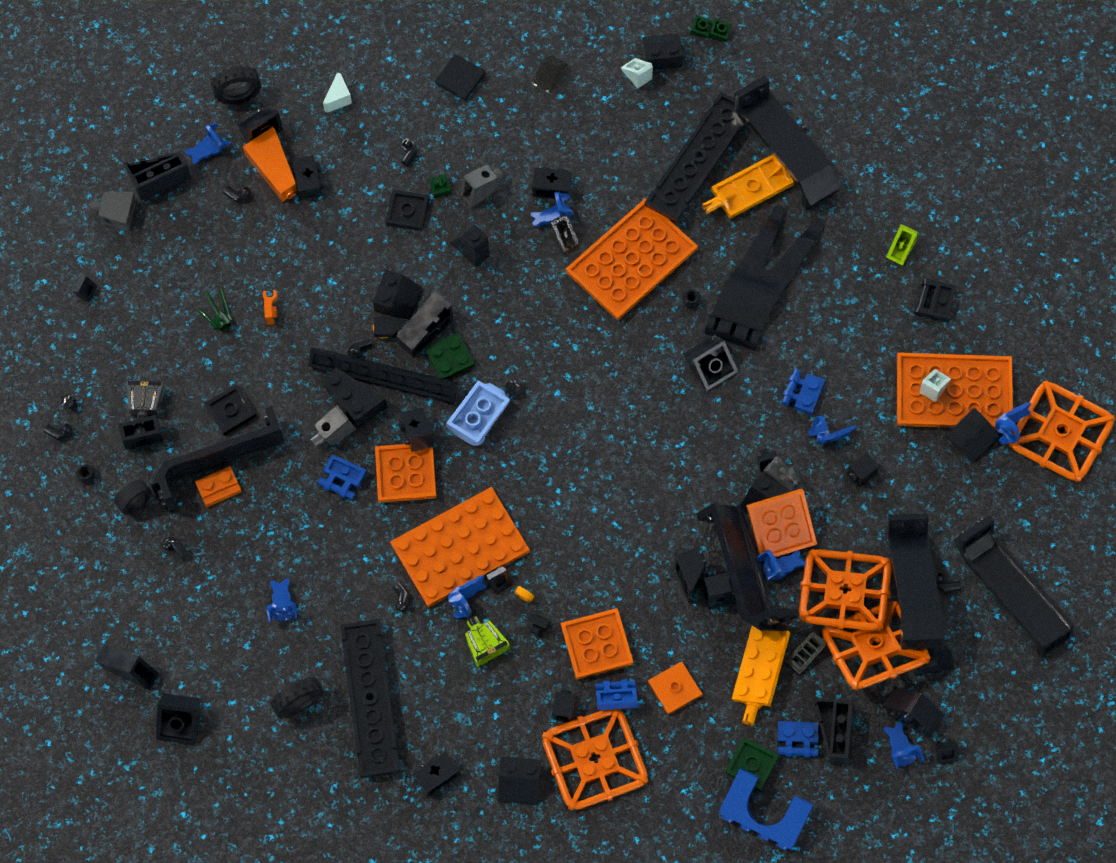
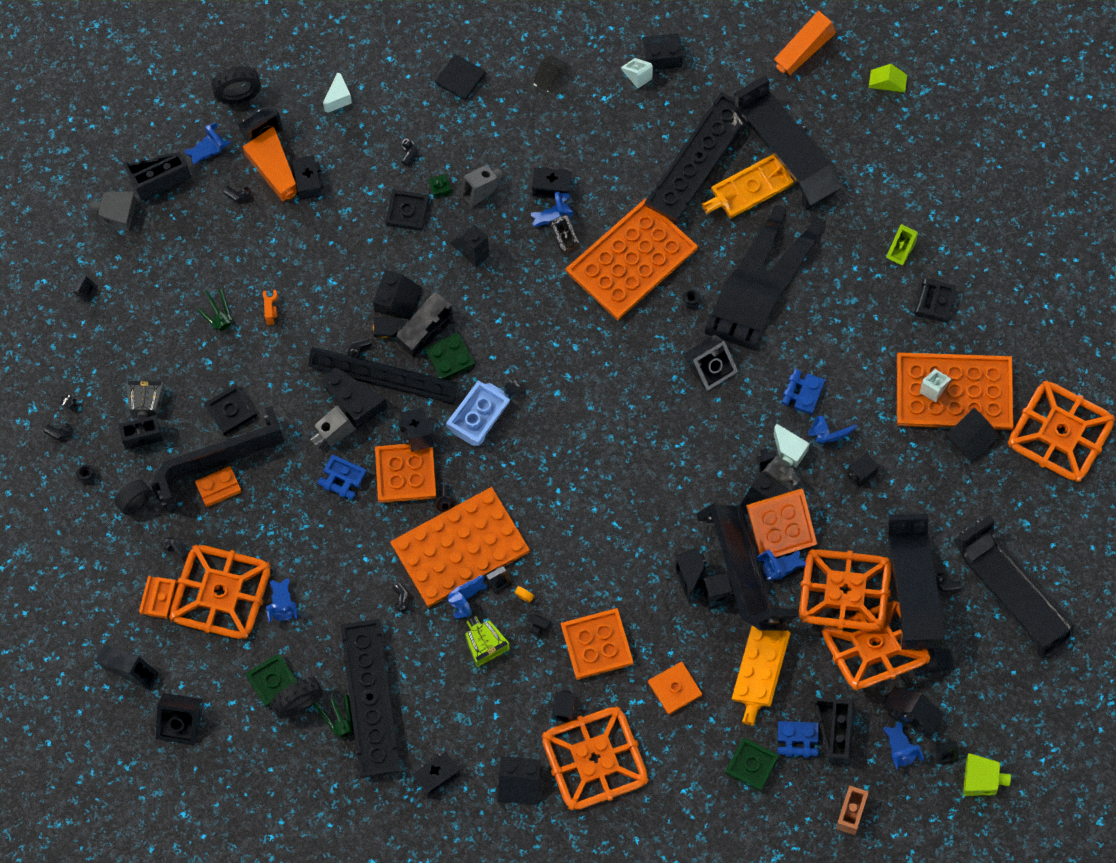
blue plate [595,679,638,710] -> none
dark green slope [690,15,732,41] -> none
blue arch [719,768,814,851] -> none
pearl dark grey slope [785,632,827,676] -> none
blue hair [995,402,1031,444] -> none
none -> orange plate [139,576,177,619]
none -> orange plate [169,545,271,640]
none -> dark green plate [245,653,297,708]
none -> dark green plant [314,694,354,738]
none -> black plate [435,484,454,512]
none -> orange slope [774,10,836,76]
none -> light aqua slope [774,424,810,468]
none -> nougat brick [836,785,869,835]
none -> lime slope [869,64,907,93]
none -> lime torso [963,753,1011,796]

